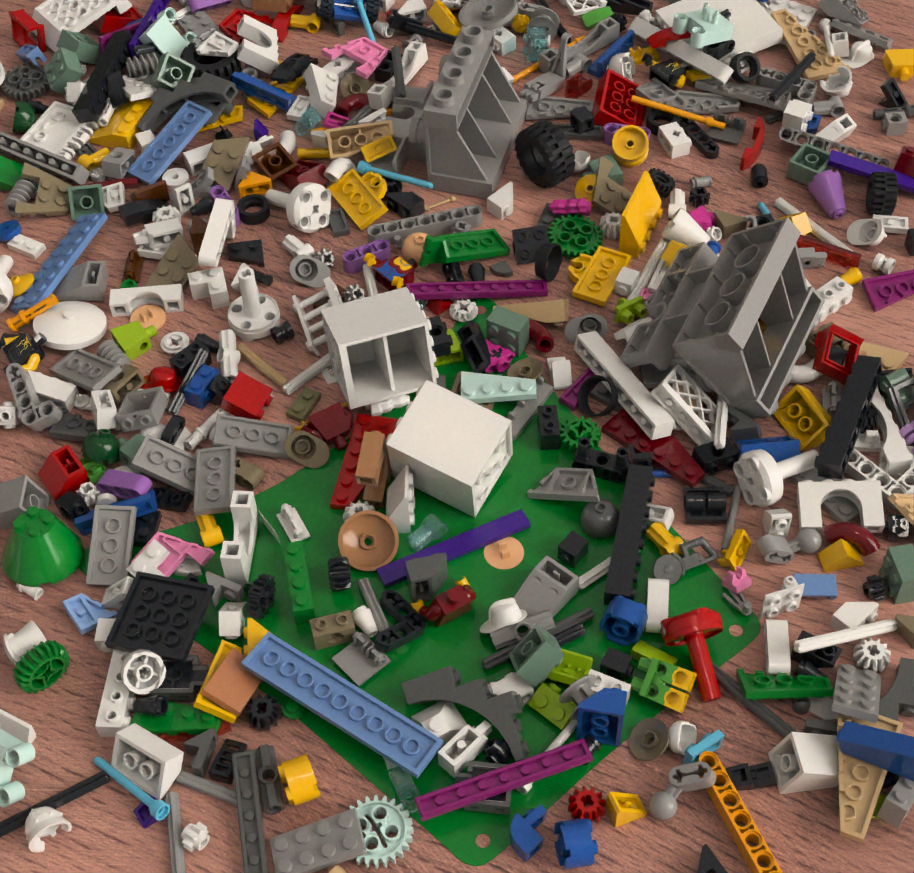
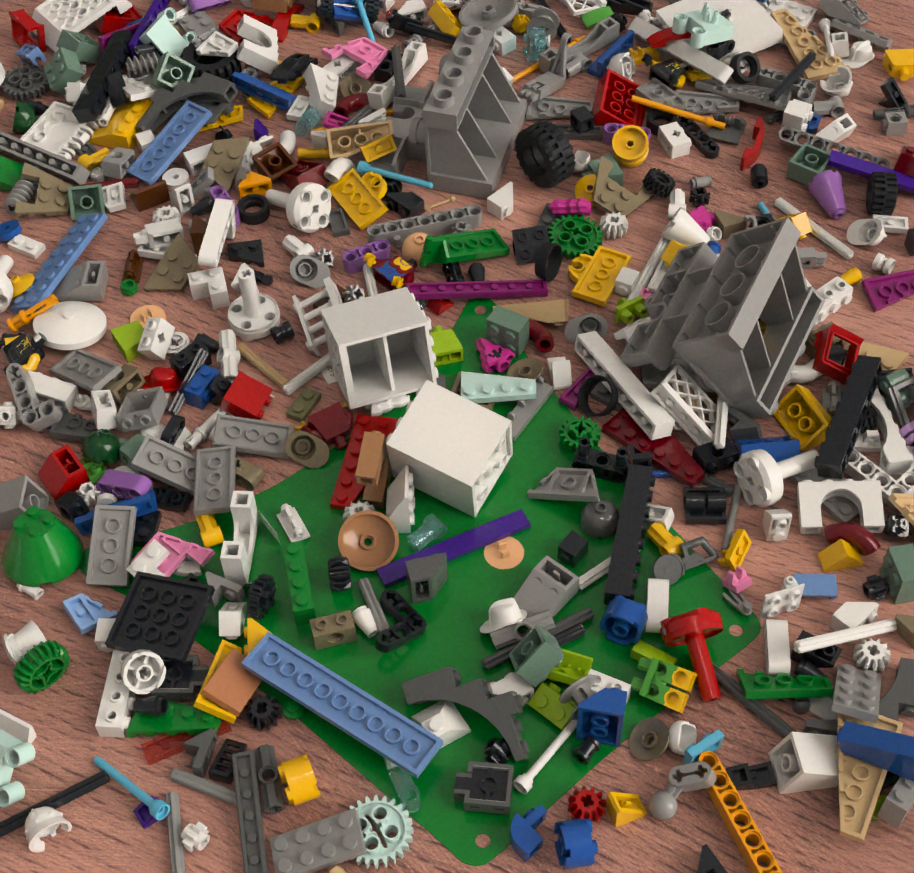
light grey piece [97,339,132,367] -> none
white slope [101,576,134,609] -> none
white arch [109,284,184,317] -> none
white slope [111,723,184,800] -> none
black slope [118,199,172,226] -> none
light grey hinge [331,632,391,687] -> none
dark red torso [411,576,476,628] -> none
magenta tile [414,738,593,822] -> none
black brick [427,315,453,357] -> none
white hinge [438,720,492,778] -> none
white gear [449,299,478,322] -> none
black slope [457,321,491,373] -> none
dark grey tile [490,261,513,277] -> none
black brick [537,405,560,450] -> none
clear red piece [565,73,593,99] -> none
black brick [600,647,635,682] -> none
yellow slope [619,171,663,259] -> none
light grey beam [756,528,822,564] -> none
clear red tile [796,234,862,268] -> none
none -> white brick [137,317,175,360]

